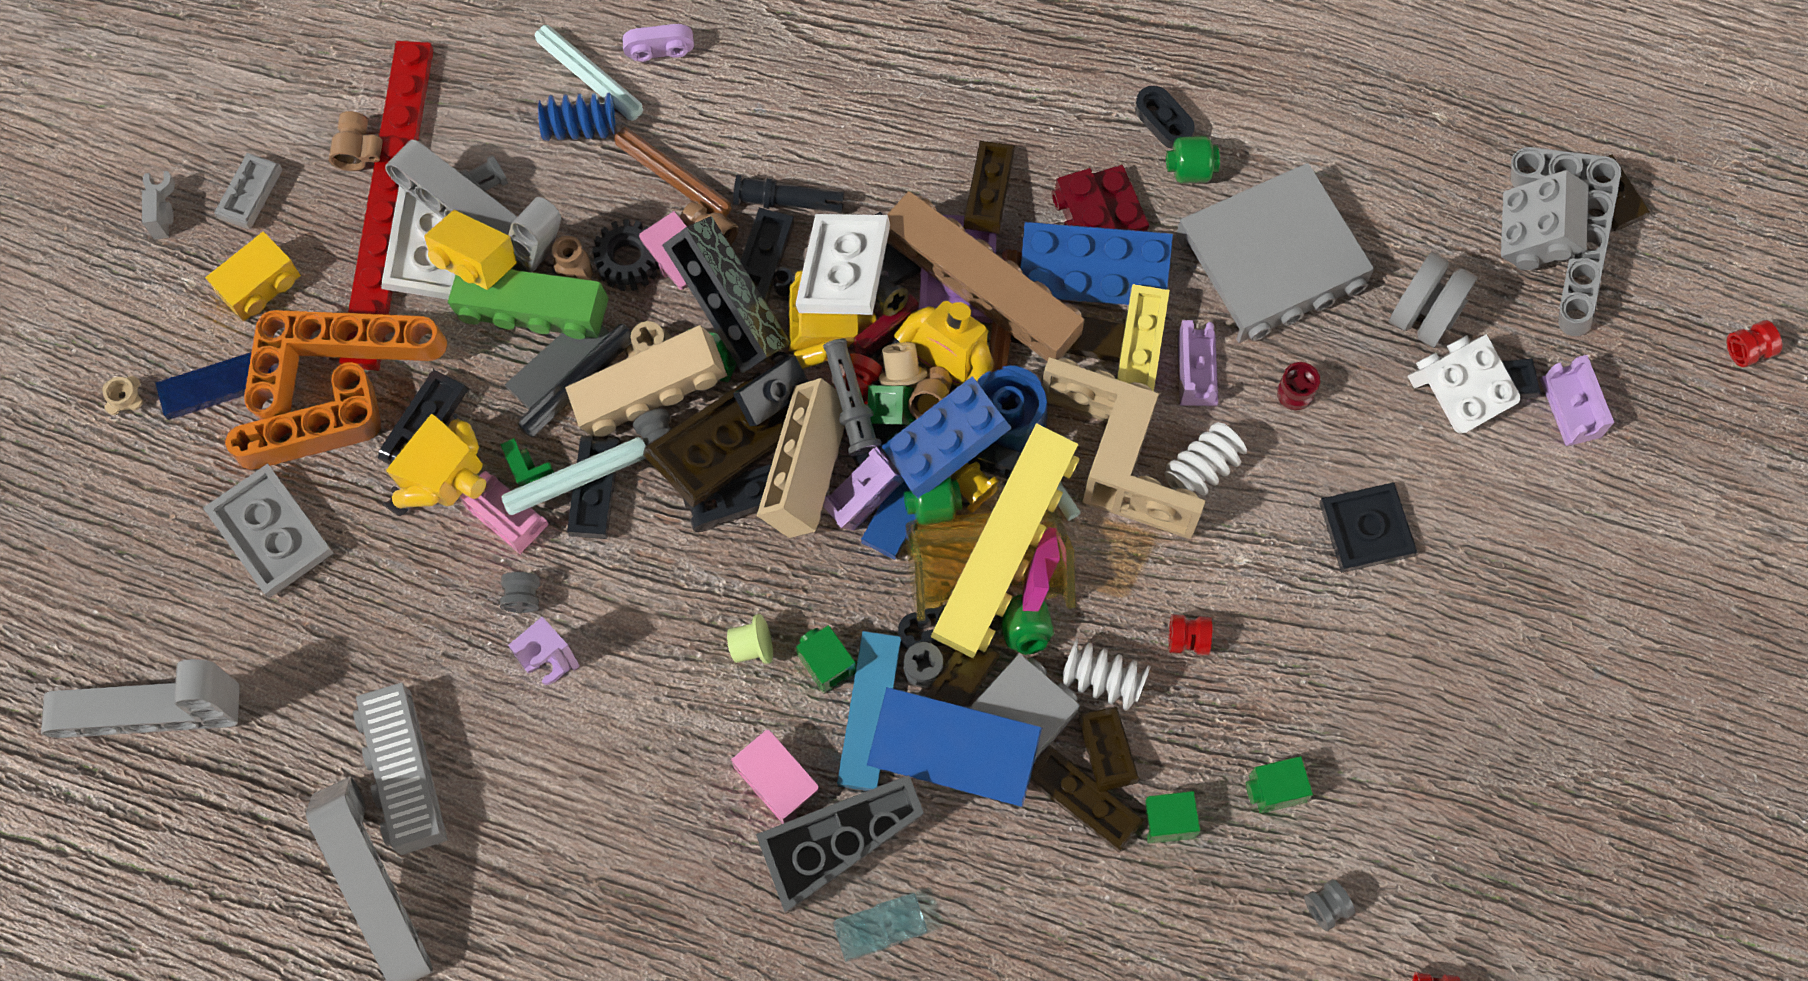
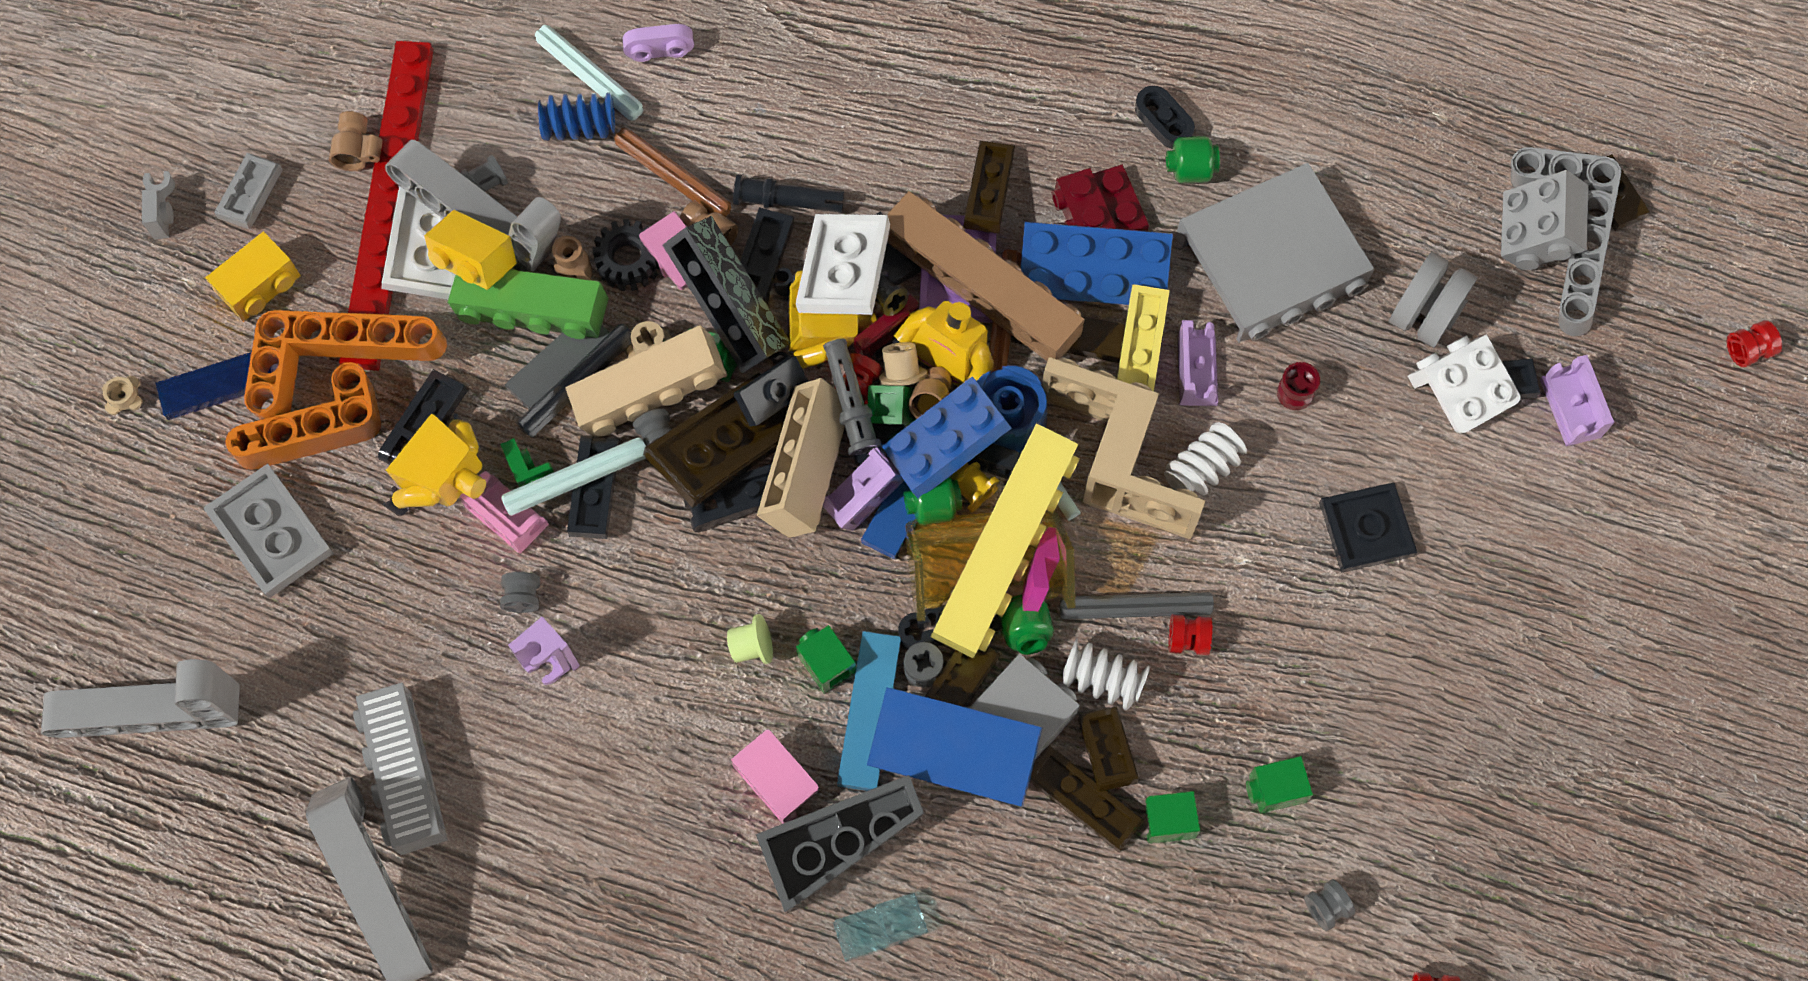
none -> dark grey axle [1060,592,1214,619]

